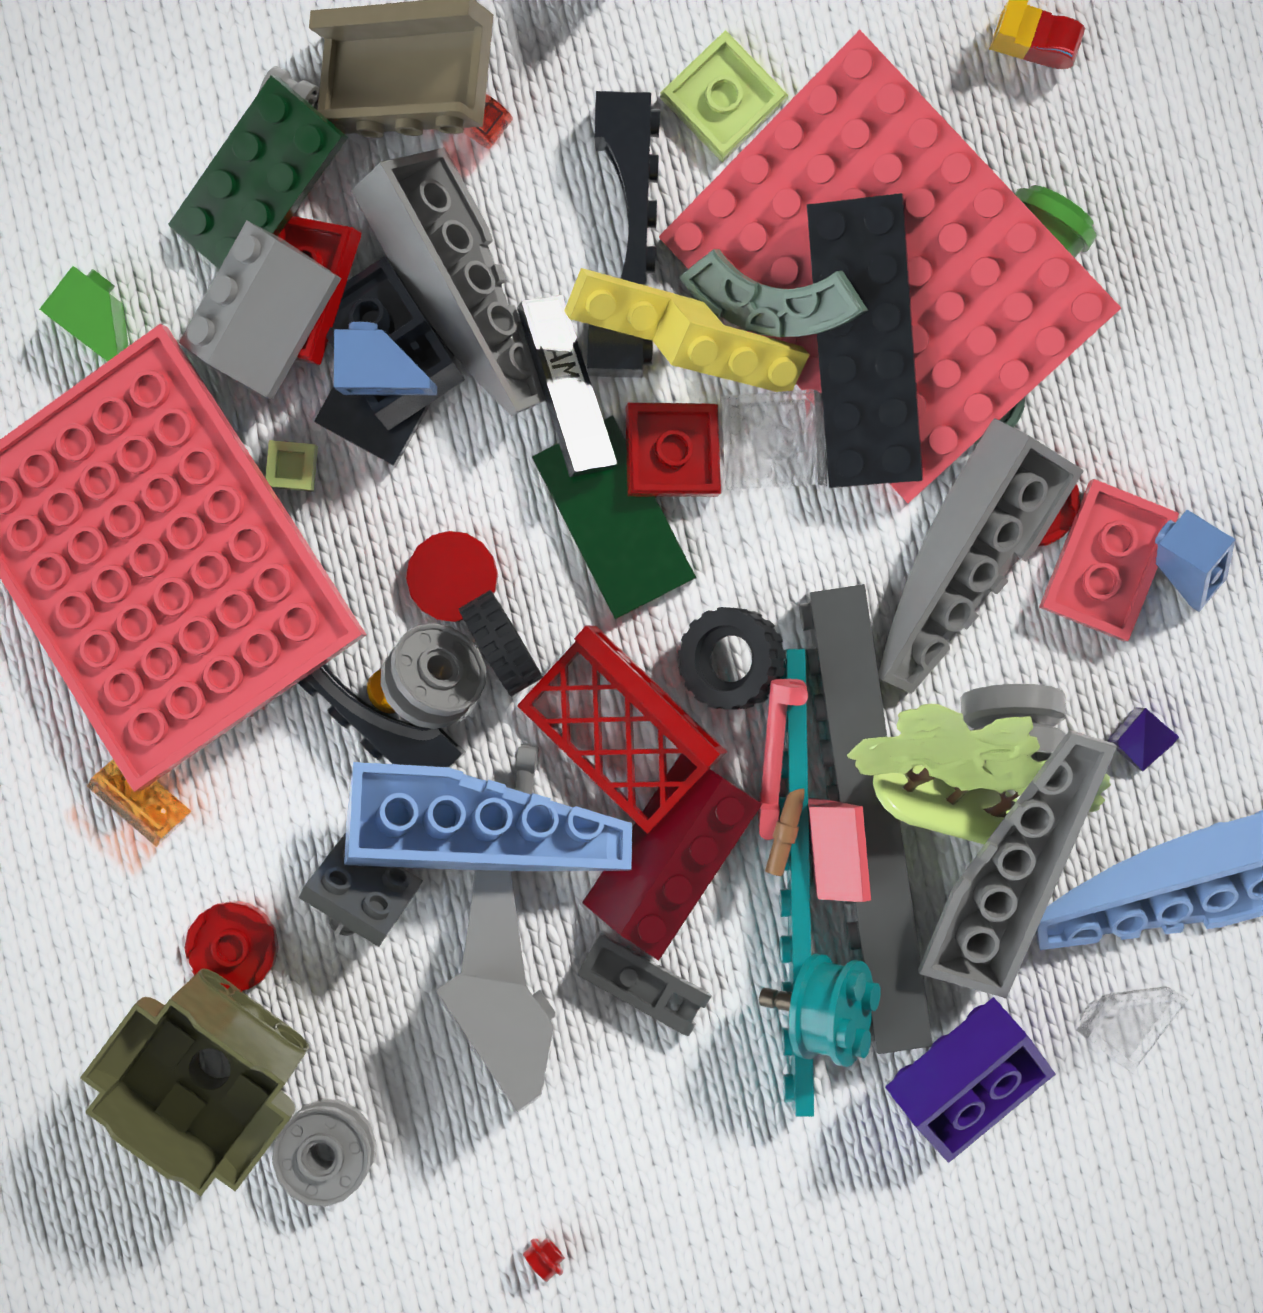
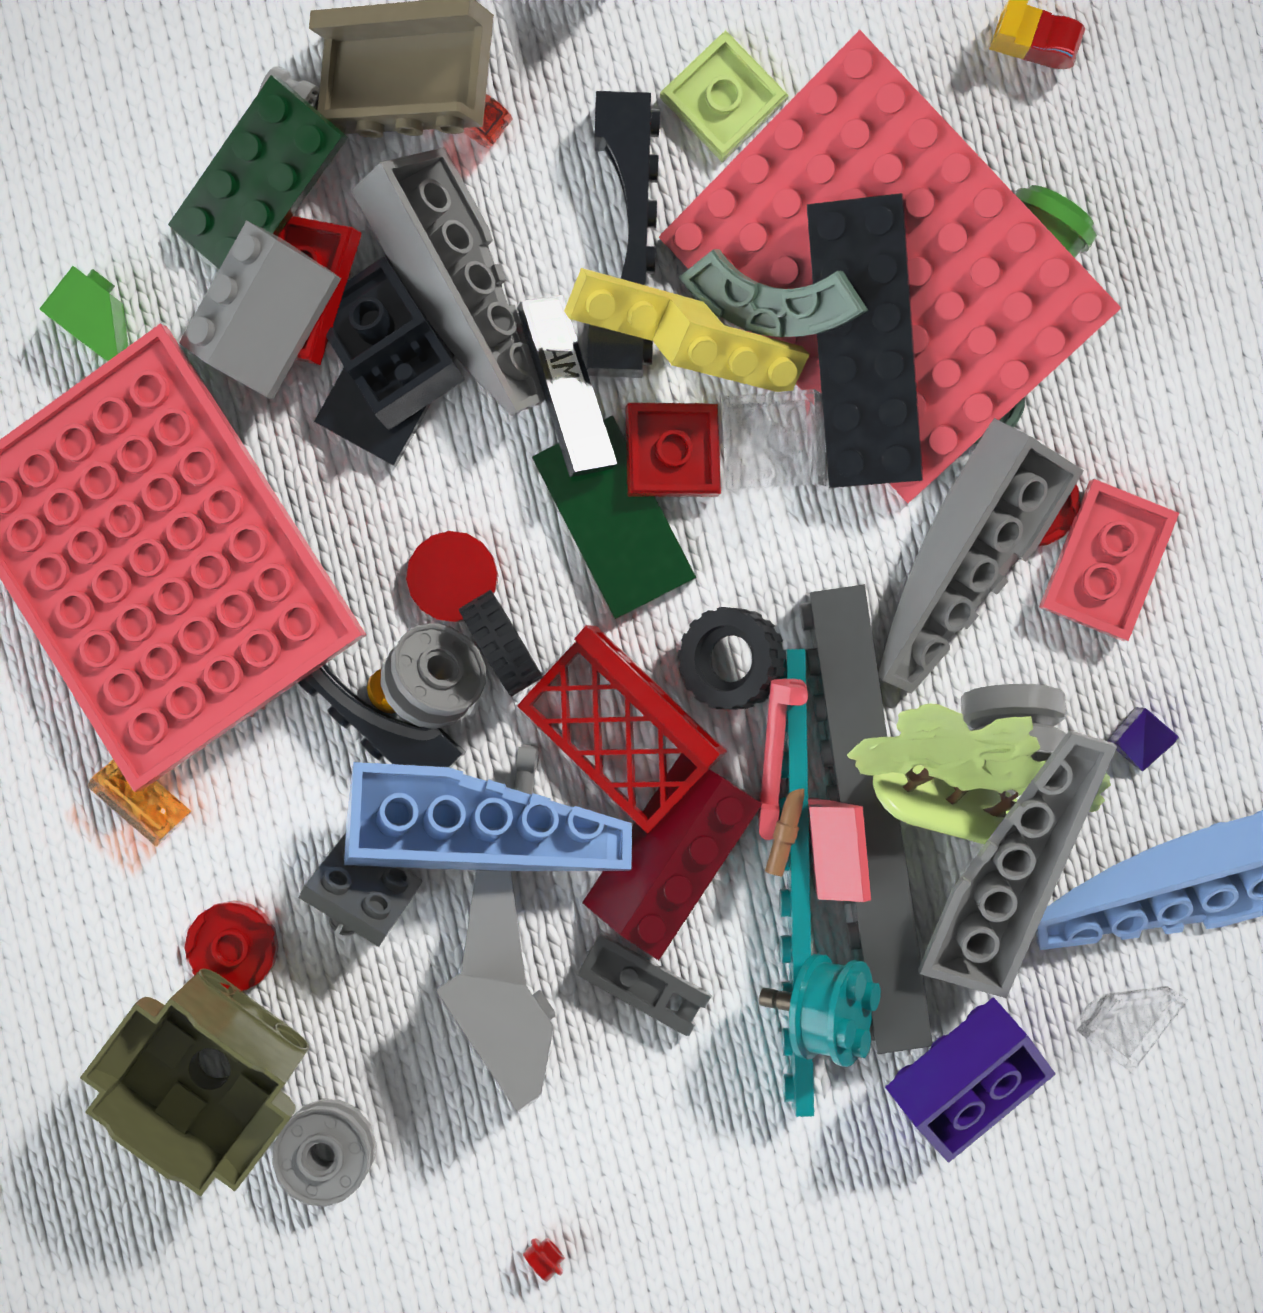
yellowish green plate [265,440,318,492] -> none
medium blue slope [334,322,437,395] -> none
medium blue slope [1155,510,1236,612] -> none

